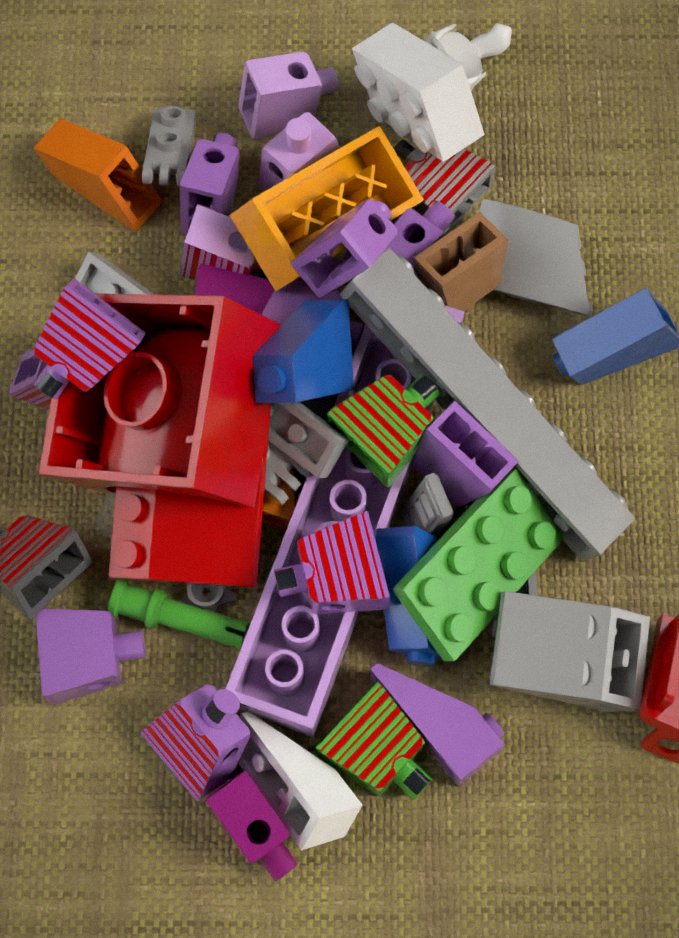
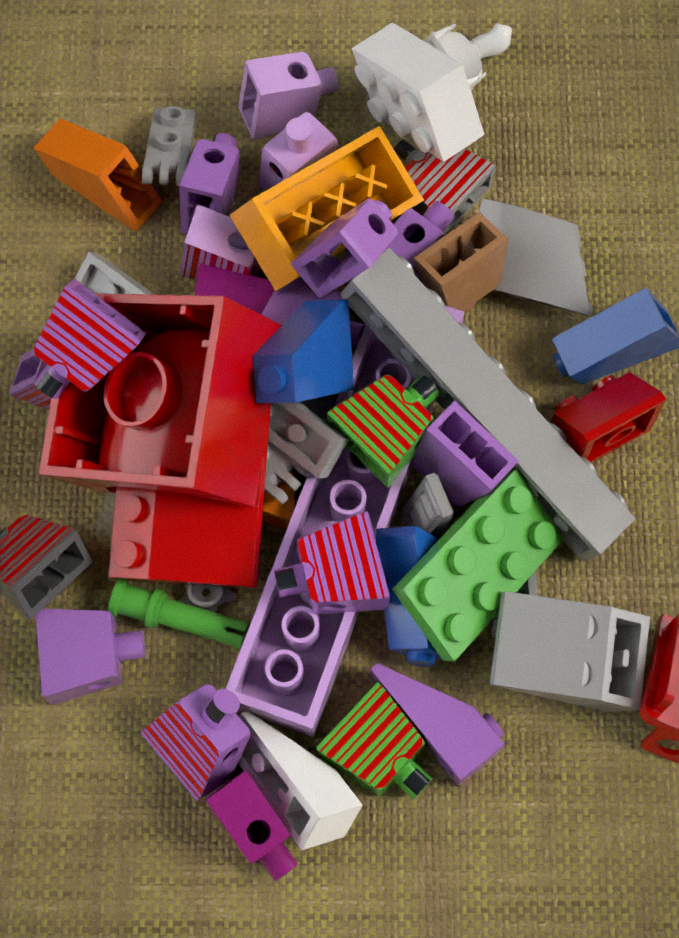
none -> red slope [551,372,666,463]

